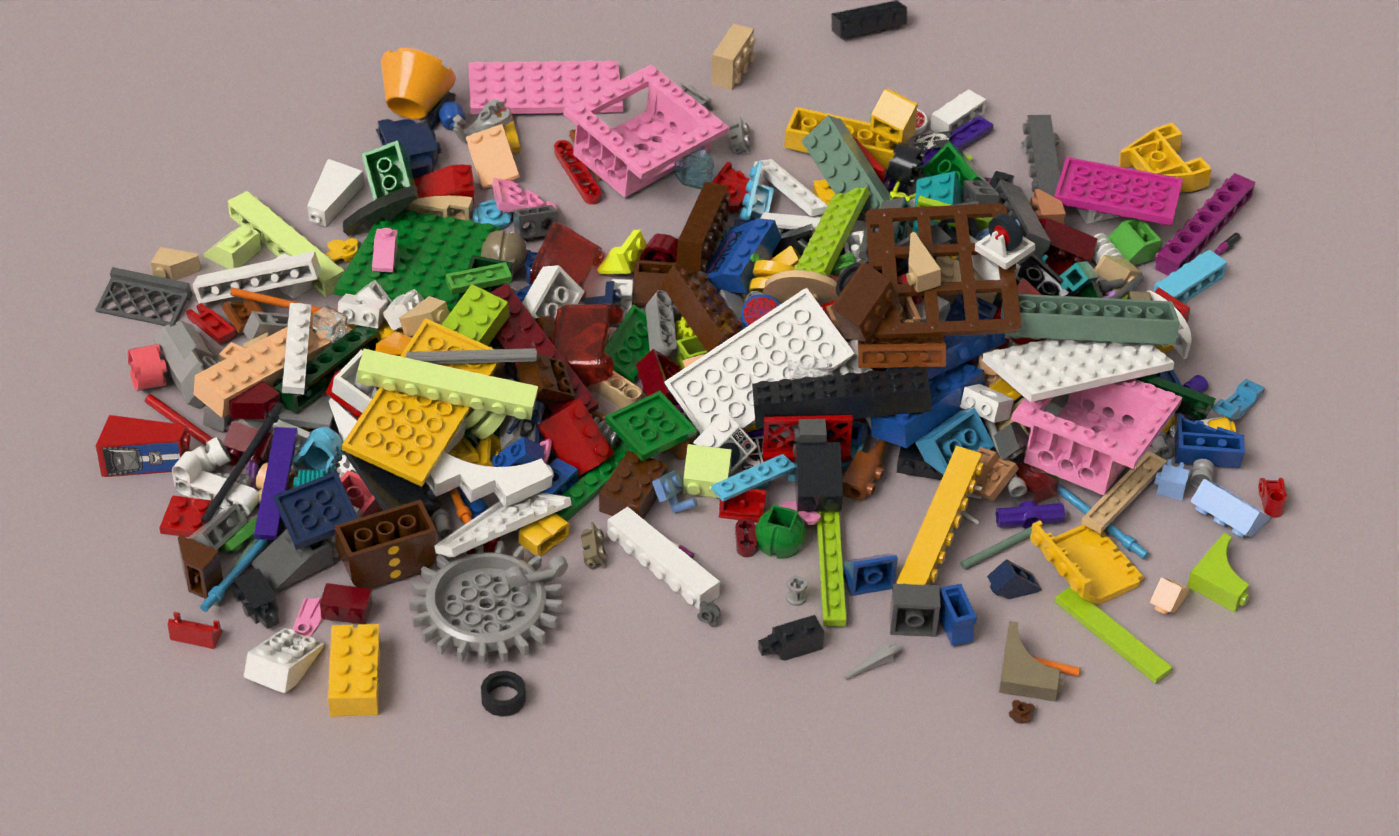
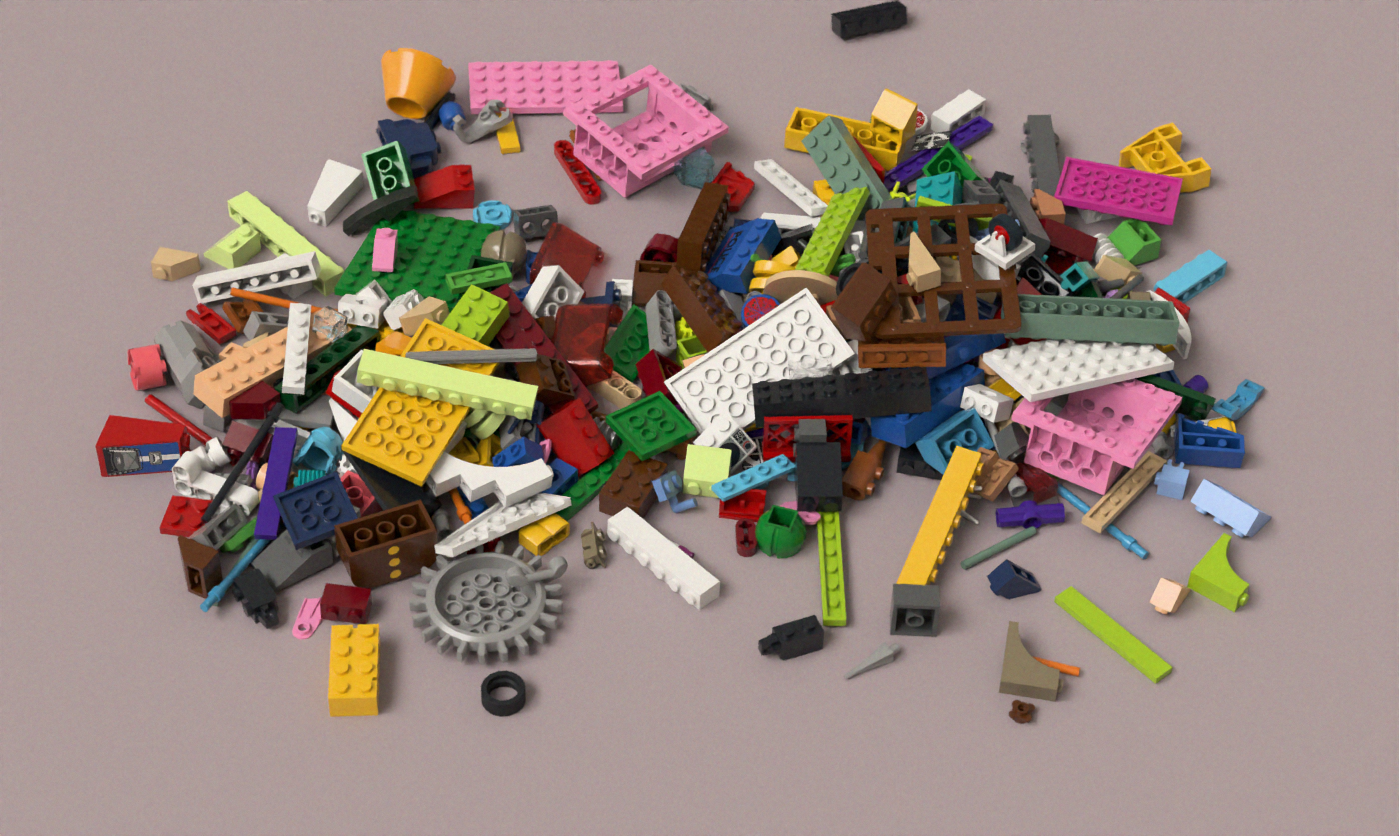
dark grey fence [95,267,193,327] -> none
red hinge [167,612,223,649] -> none
white slope [244,628,324,694] -> none
yellow plate [325,238,359,262] -> none
tan slope [409,196,473,220] -> none
light nougat slope [466,124,520,190] -> none
bright pink plate [492,178,557,220] -> none
neon yellow bracket [597,230,646,275] -> none
dark grey plate [697,601,721,627] -> none
tan brick [711,23,756,90] -> none
light grey hinge [729,116,751,155] -> none
medium azure bracket [739,160,774,225] -> none
light grey bush [786,576,808,606] -> none
blue slope [843,554,898,596] -> none
black brick [886,142,926,187] -> none
blue hips [939,584,977,646] -> none
yellow hinge [1030,521,1144,605] -> none
magenta brick [1155,173,1255,276] -> none
light grey wheel [1190,459,1214,489] -> none
piece [1214,233,1240,255] -> none
red piece [1258,478,1287,518] -> none

